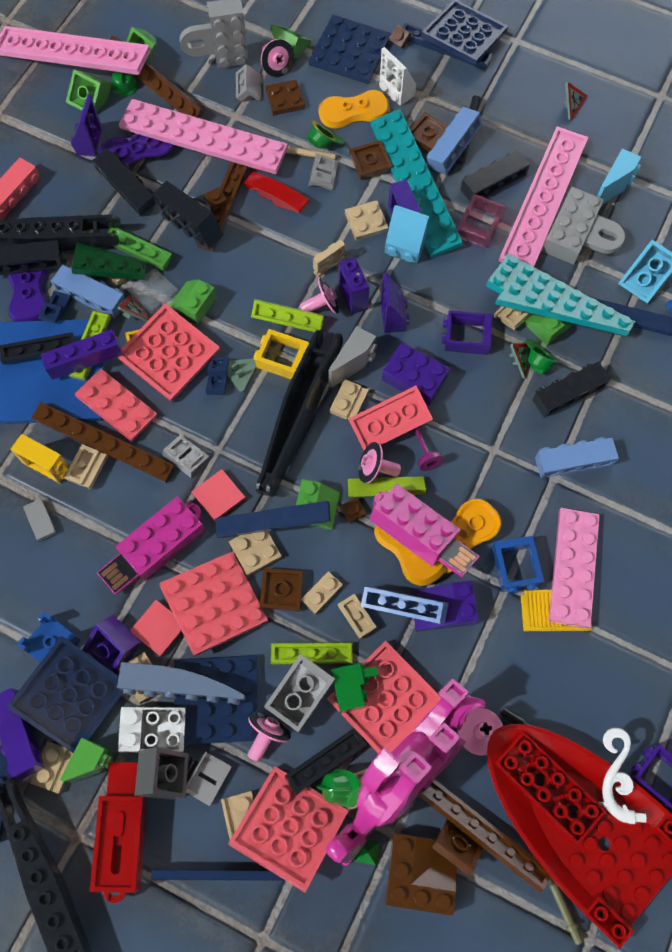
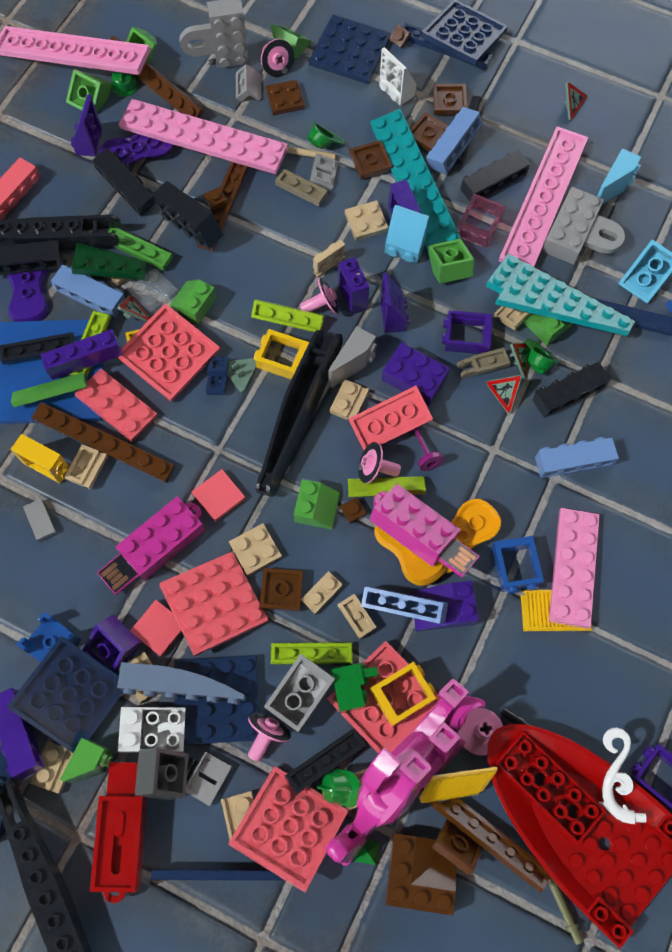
dark blue slope [38,291,72,324] -> none
light grey piece [163,435,209,478] -> none
dark blue tile [215,501,331,538] -> none
red slope [243,171,310,214] -> none
light orange plate [318,90,390,129] -> none
none -> bright green tile [11,372,87,407]
none -> dark tan plate [275,169,328,207]
none -> yellow window [370,662,437,727]
none -> yellow window [419,767,498,803]
none -> bright green slope [428,239,474,284]
none -> reddish brown plate [433,84,468,115]
none -> dark tan hinge [457,348,511,378]
none -> piece [486,375,523,414]

